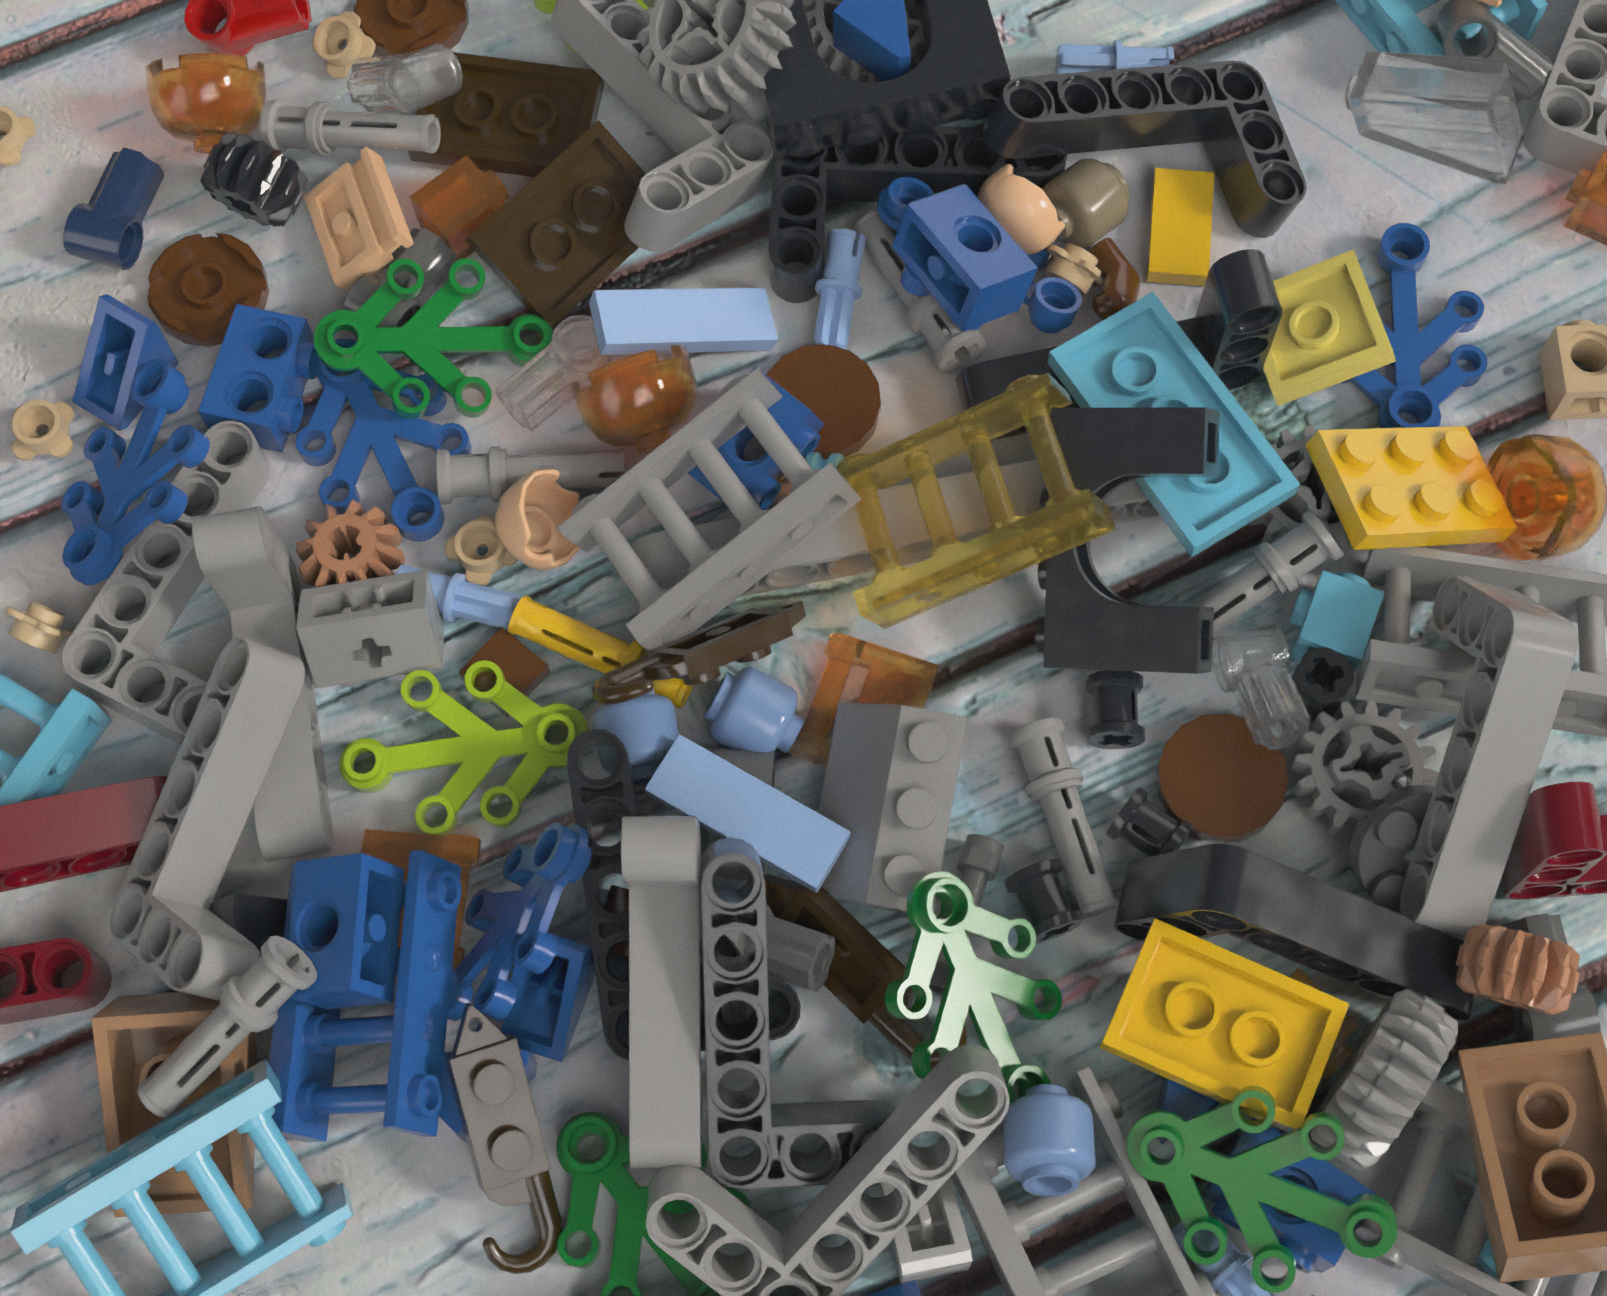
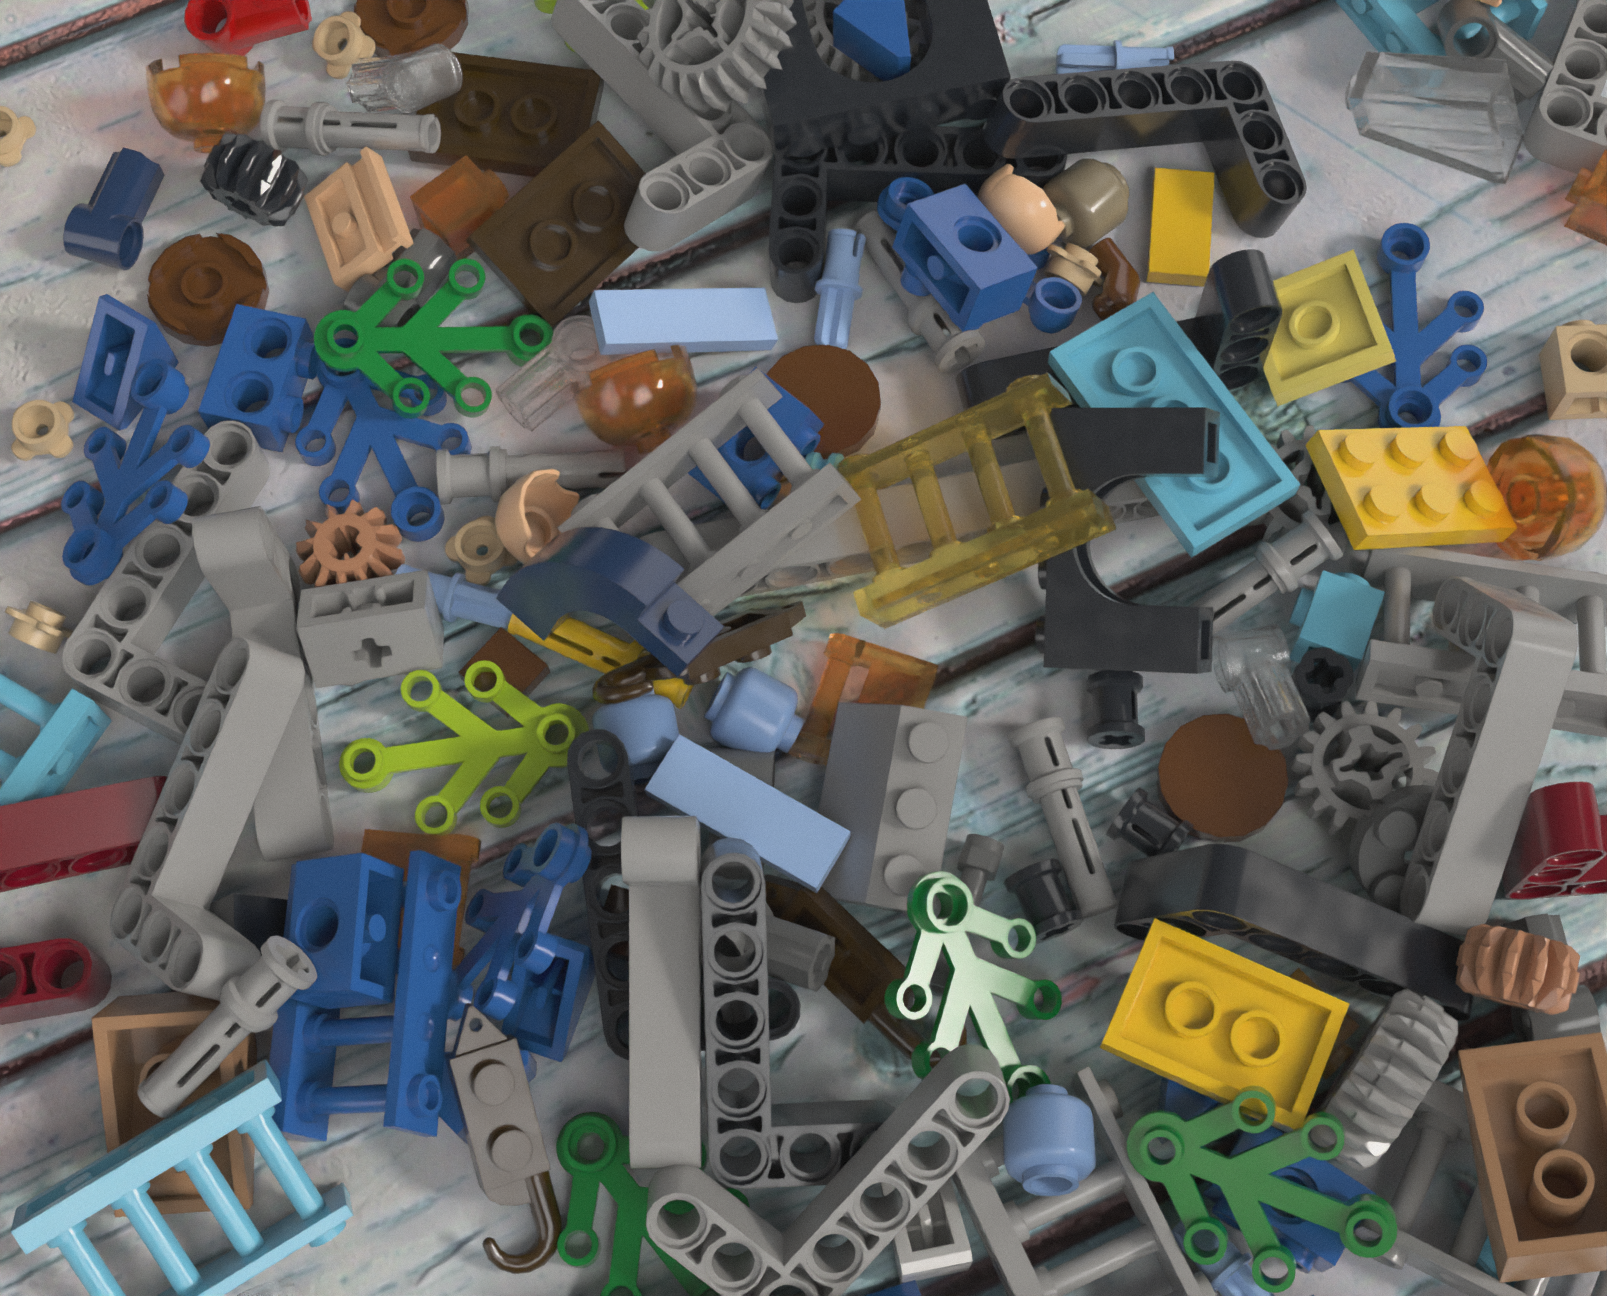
none -> dark blue arch [496,527,724,677]

